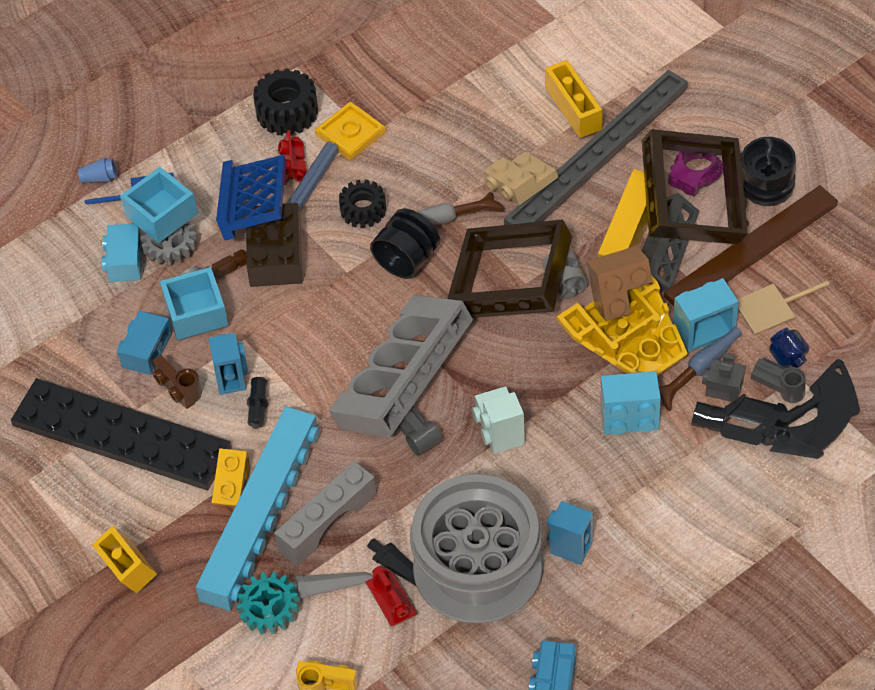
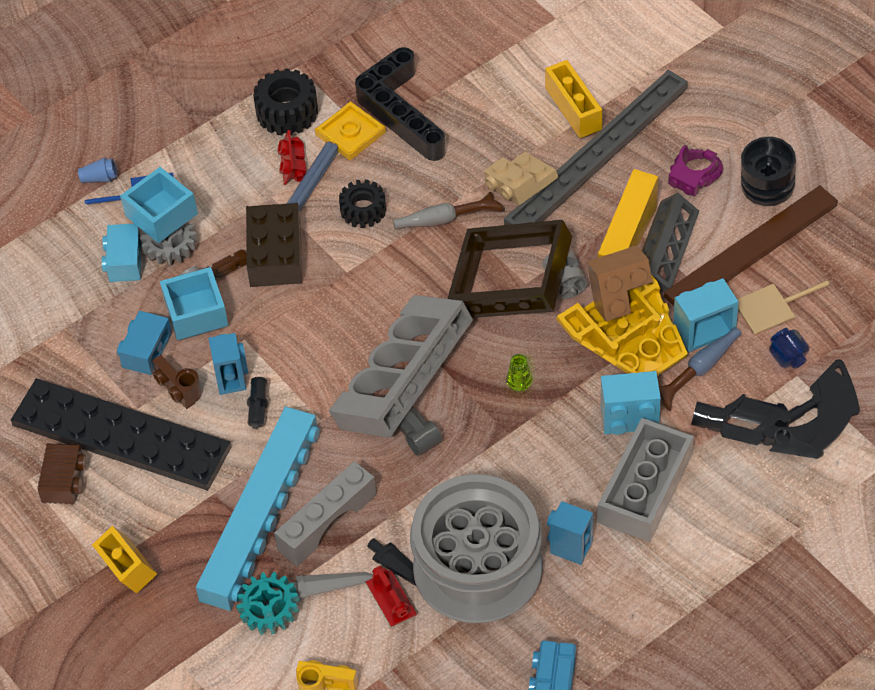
yellow plate [212,448,250,507] -> none
blue fence [216,154,286,241] -> none
black wheel [370,208,440,279] -> none
light aqua brick [472,386,525,454] -> none
dark brown window [641,129,749,244] -> none
dark grey brick [702,353,745,402] -> none
dark grey piece [751,358,805,403] -> none
none -> reddish brown brick [37,443,87,505]
none -> black beam [355,47,446,161]
none -> clear neon green cone [506,354,533,391]
none -> light grey brick [597,418,694,542]

